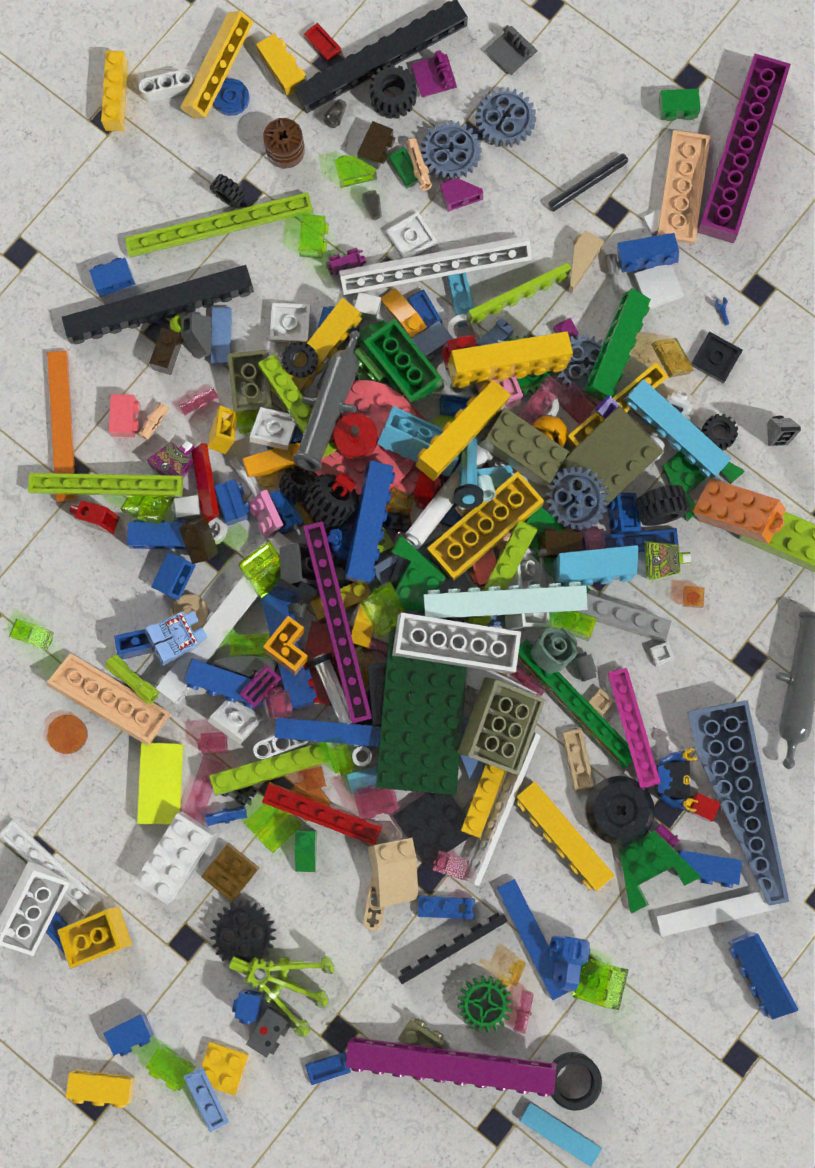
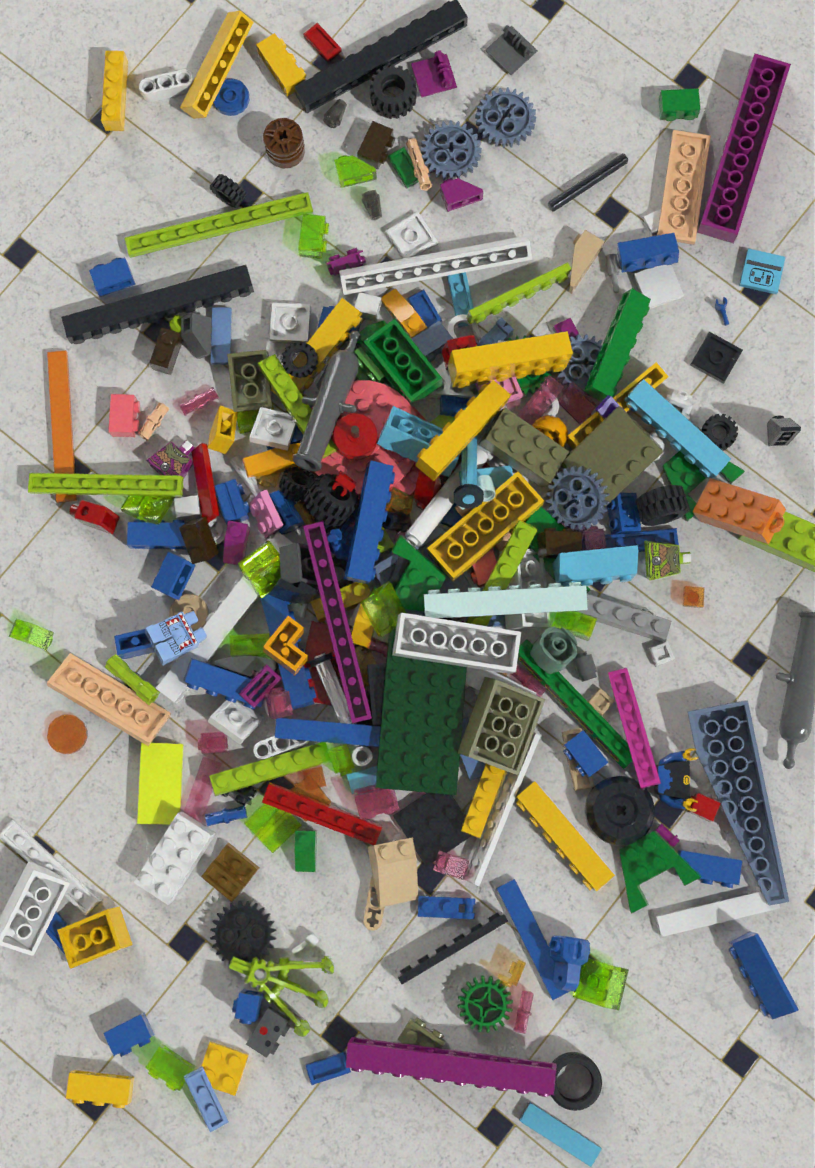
clear yellow tile [651,338,694,378] -> none
none -> magenta slope [223,521,250,566]
none -> white hand [292,933,320,954]
none -> blue brick [563,730,609,778]
none -> medium azure tile [739,248,785,295]

